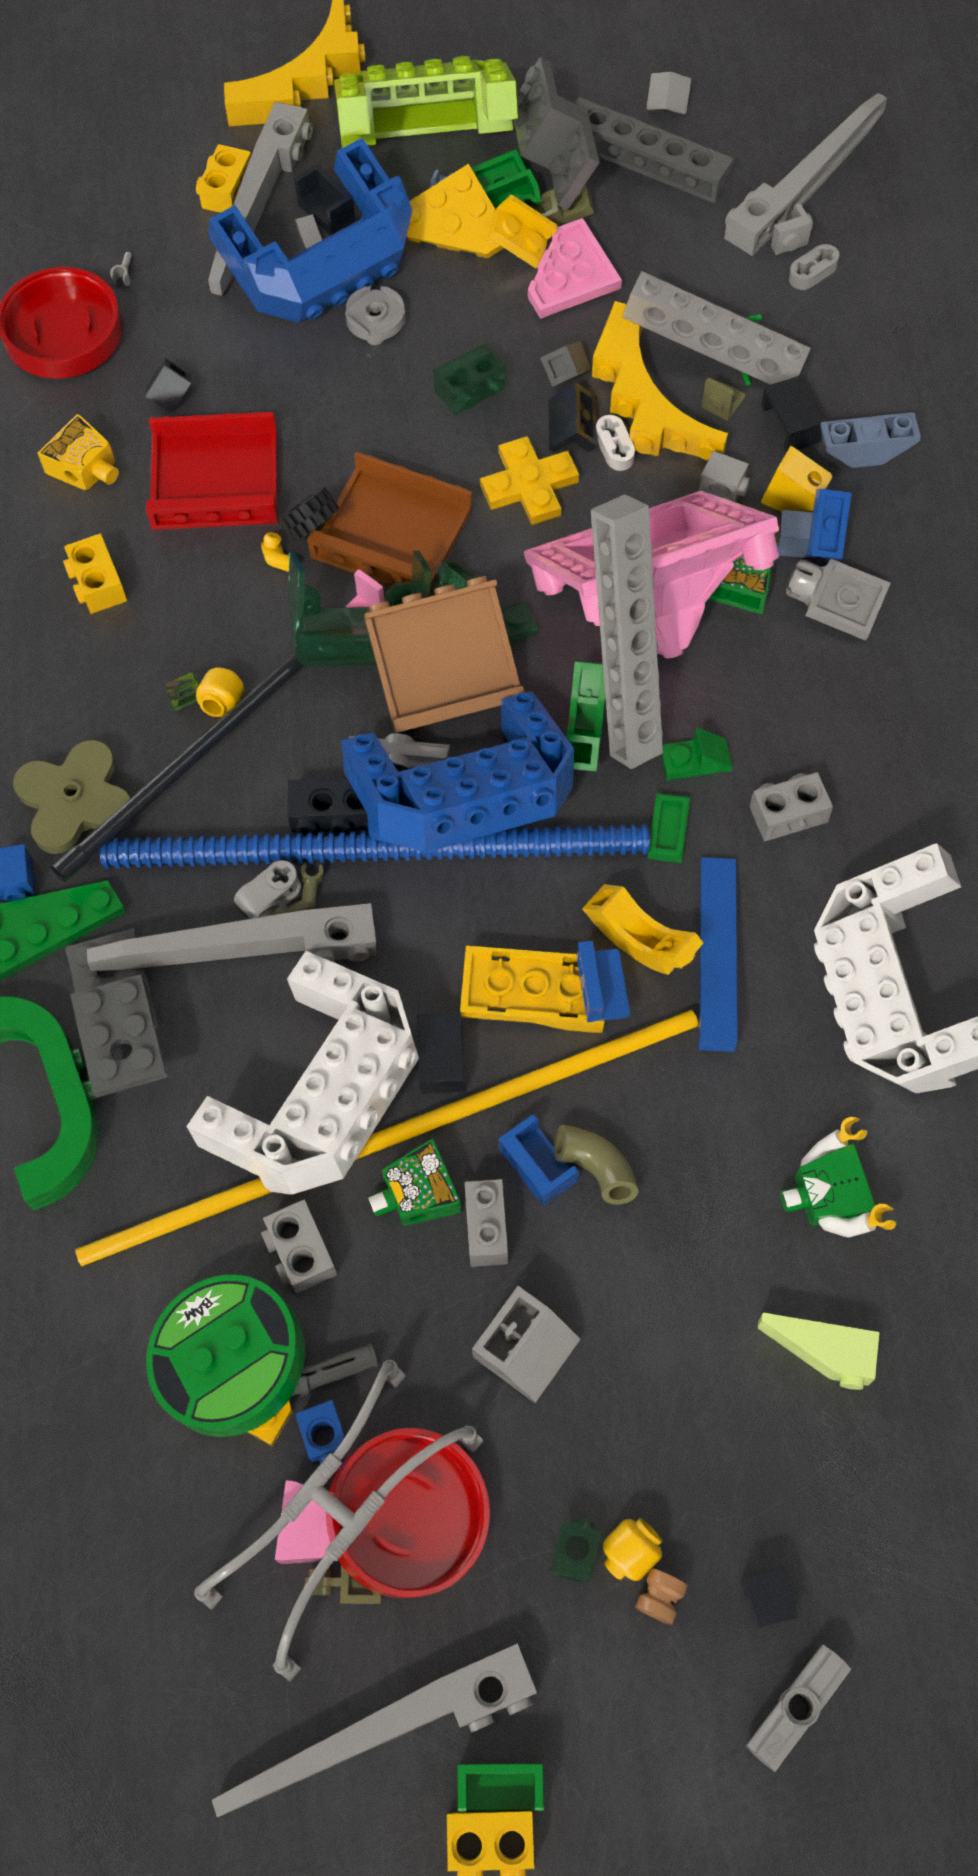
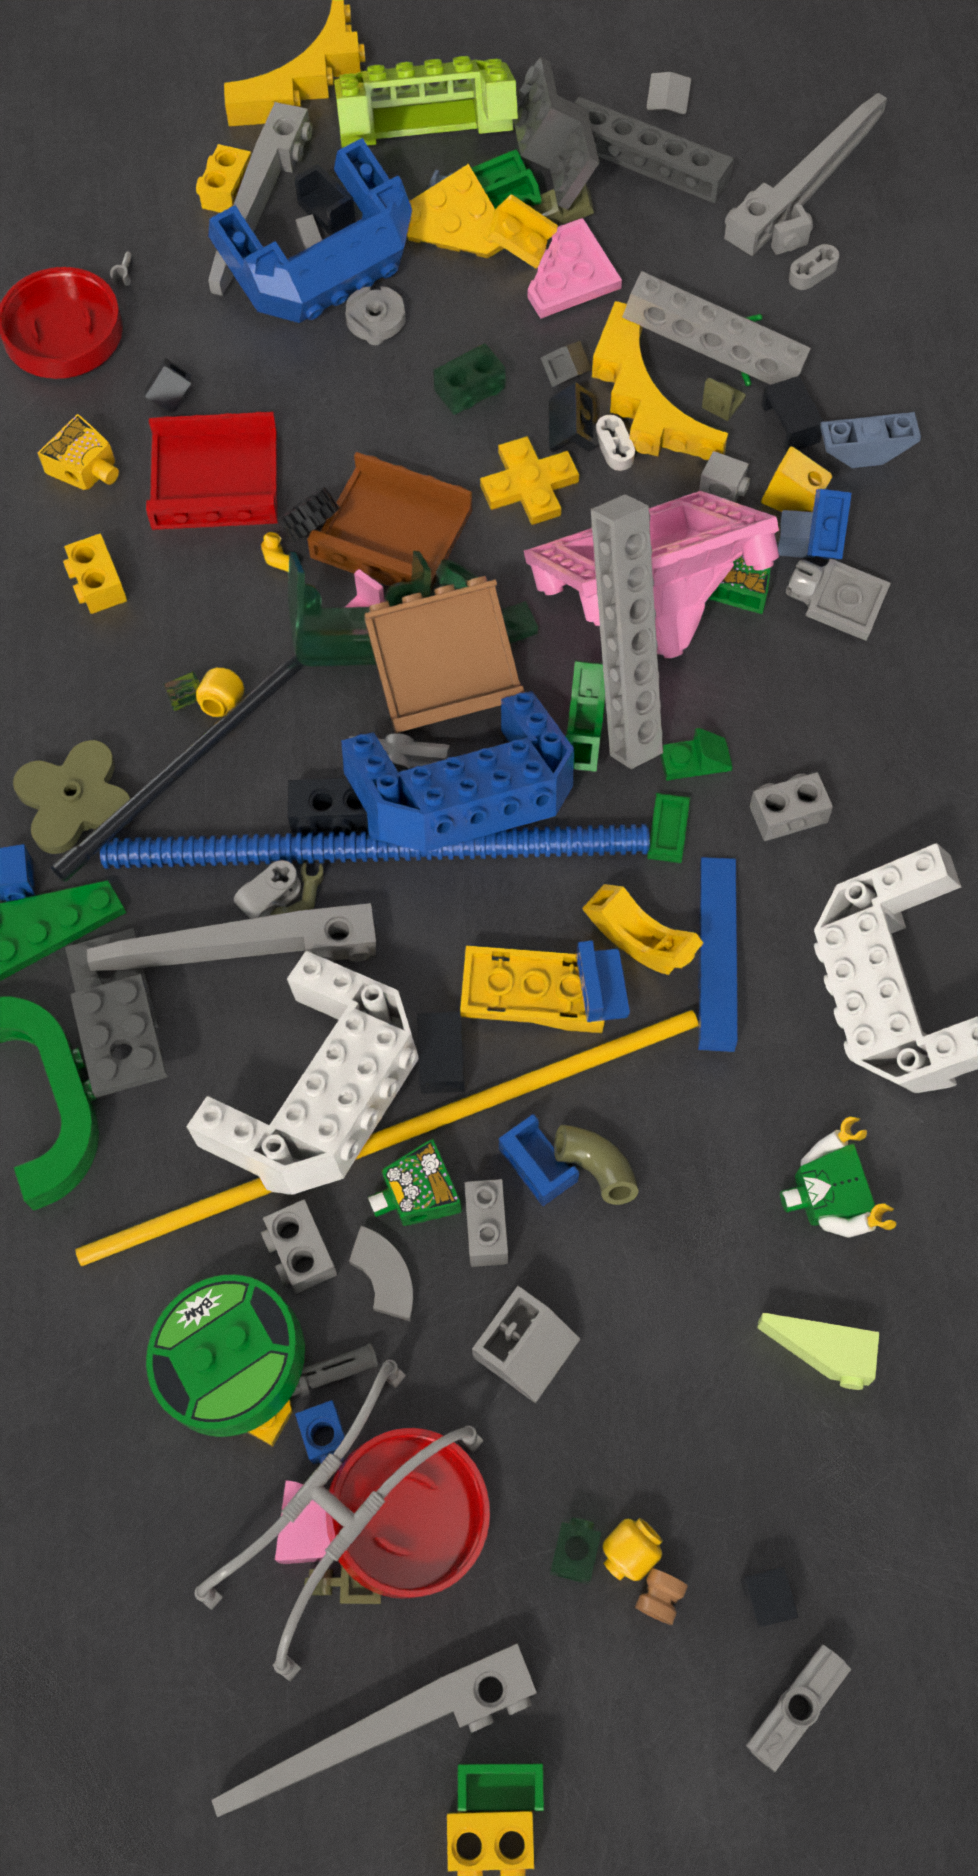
none -> light grey tile [349,1226,414,1321]

